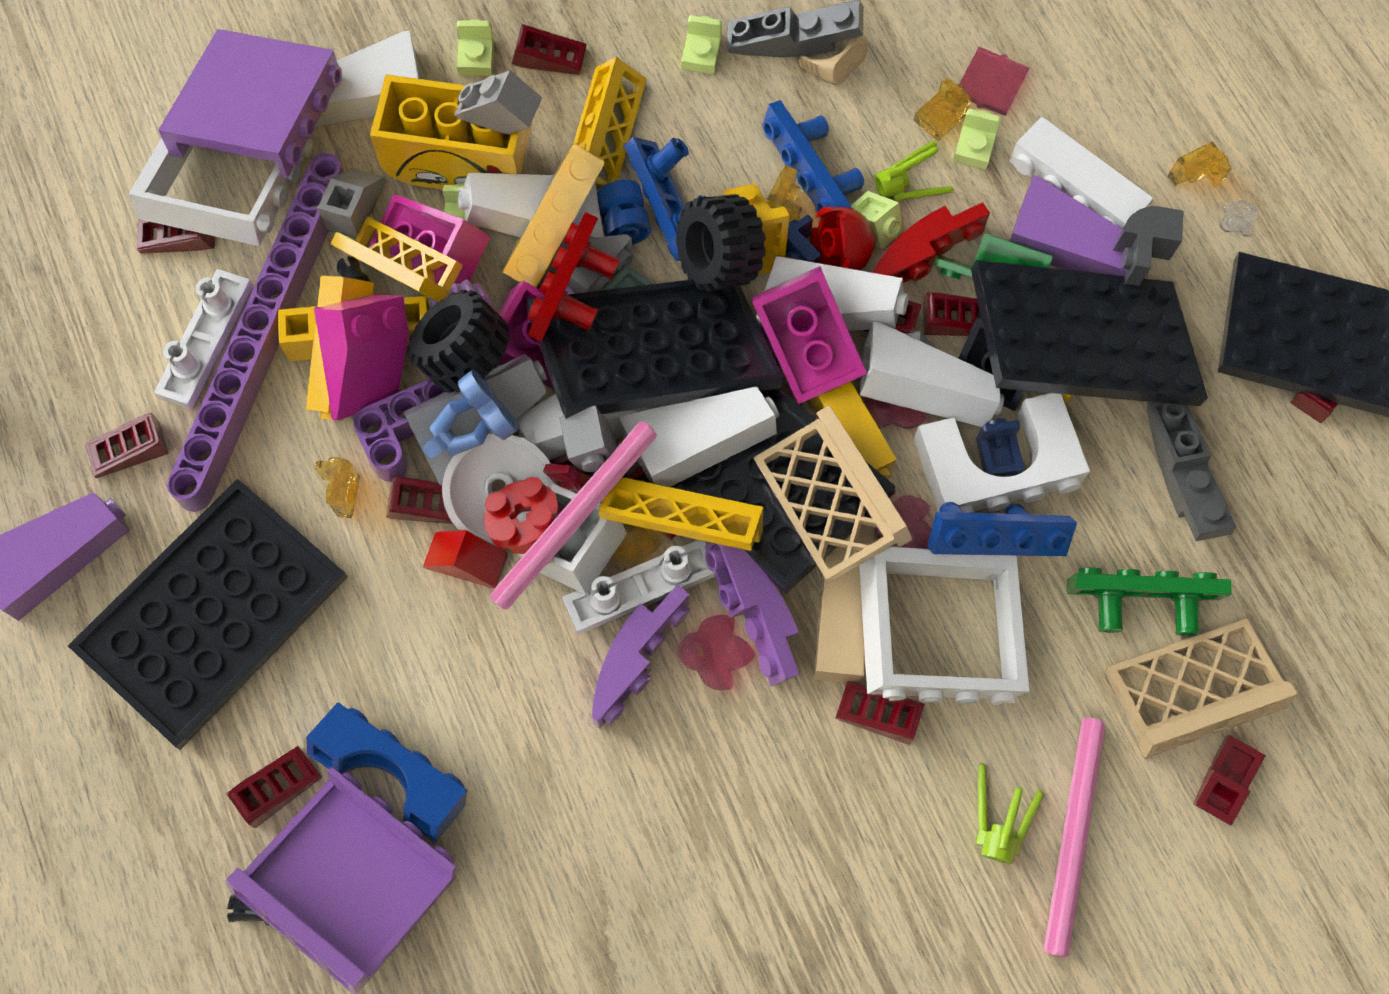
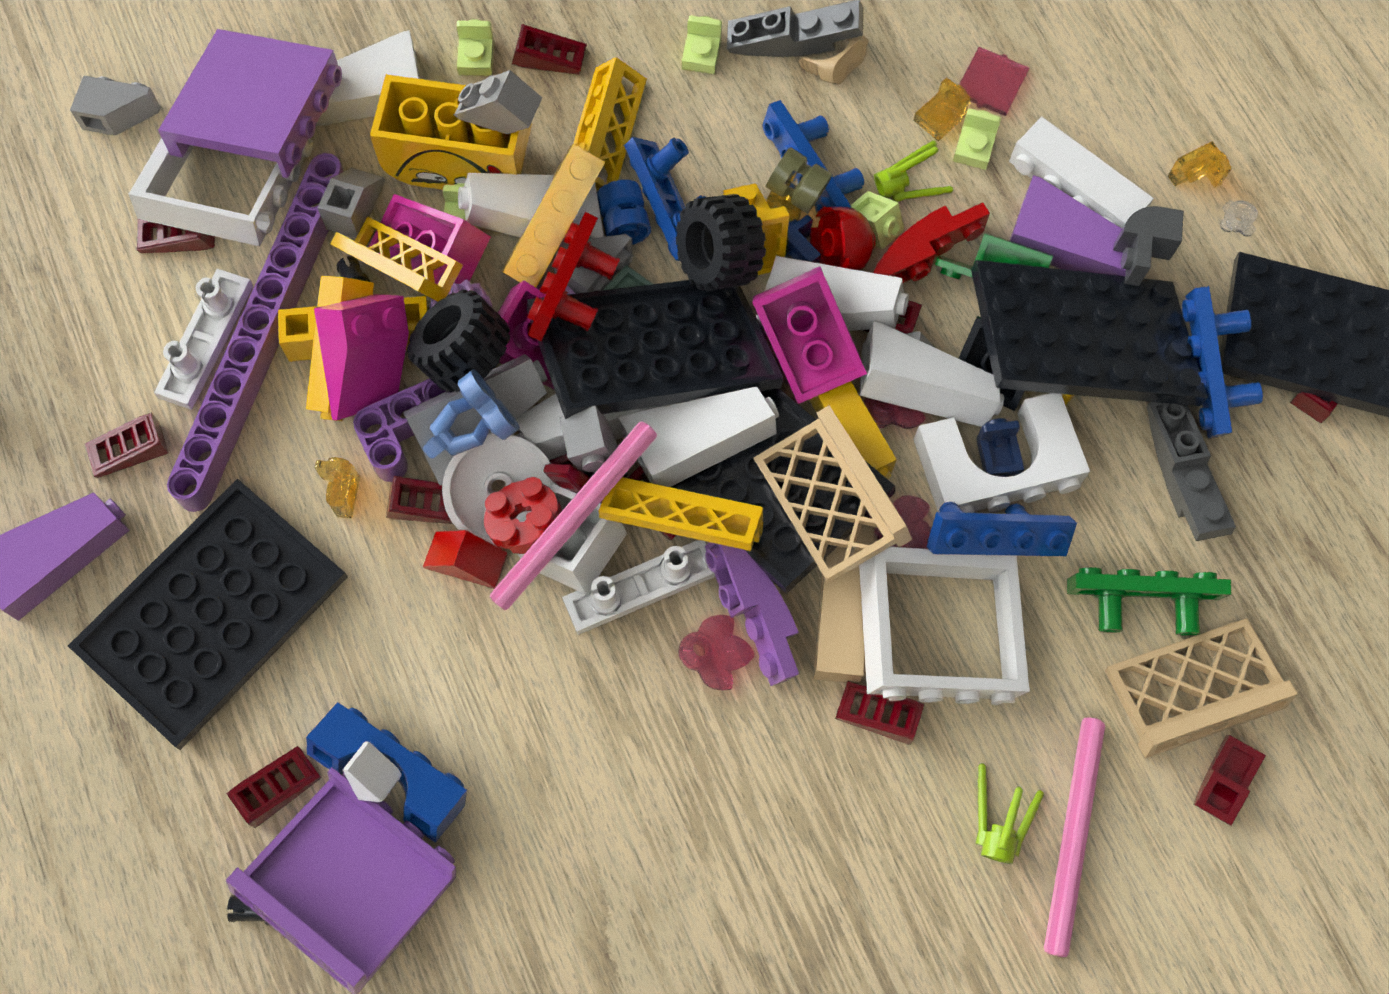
medium lavender slope [592,584,690,729] -> none
clear yellow bracket [611,524,661,571] -> none
dark red slope [923,292,980,336] -> none
none -> light grey slope [70,75,161,136]
none -> white slope [343,742,402,802]
none -> olive wheel [766,147,833,214]
none -> blue plate [1182,286,1263,438]

